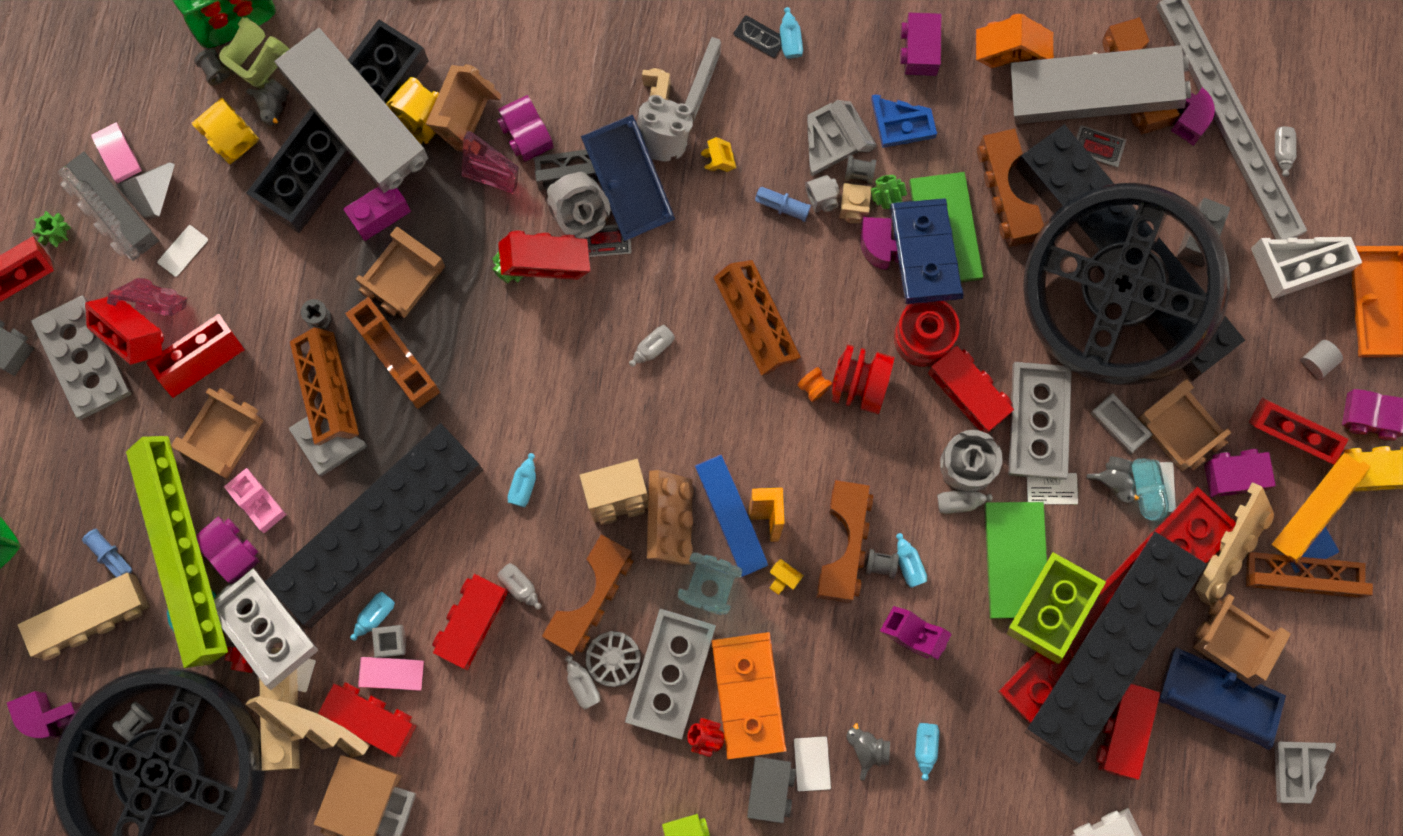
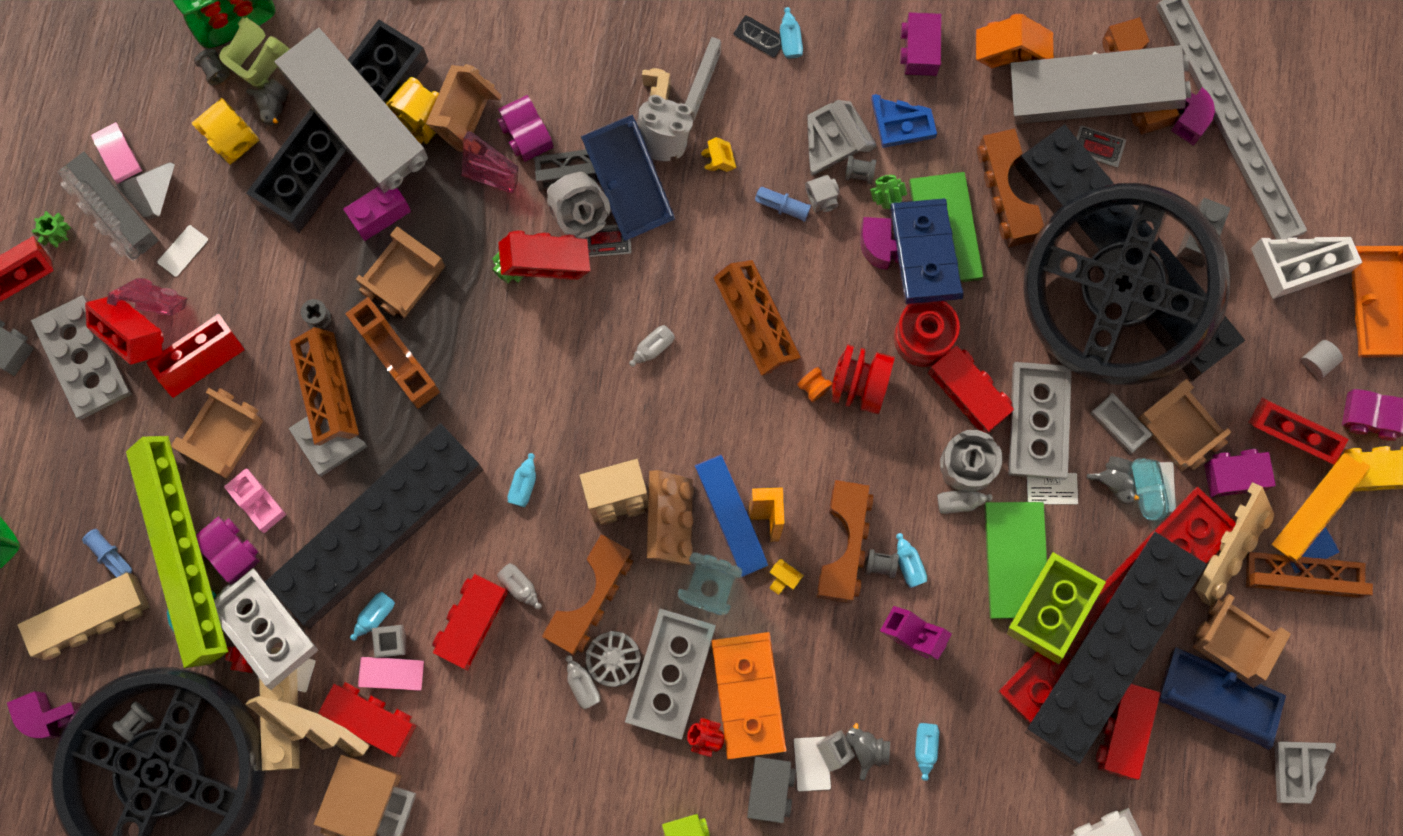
tan bracket [839,183,872,223] -> none
light grey piece [1275,127,1296,177] -> none
none -> light grey brick [816,730,855,771]

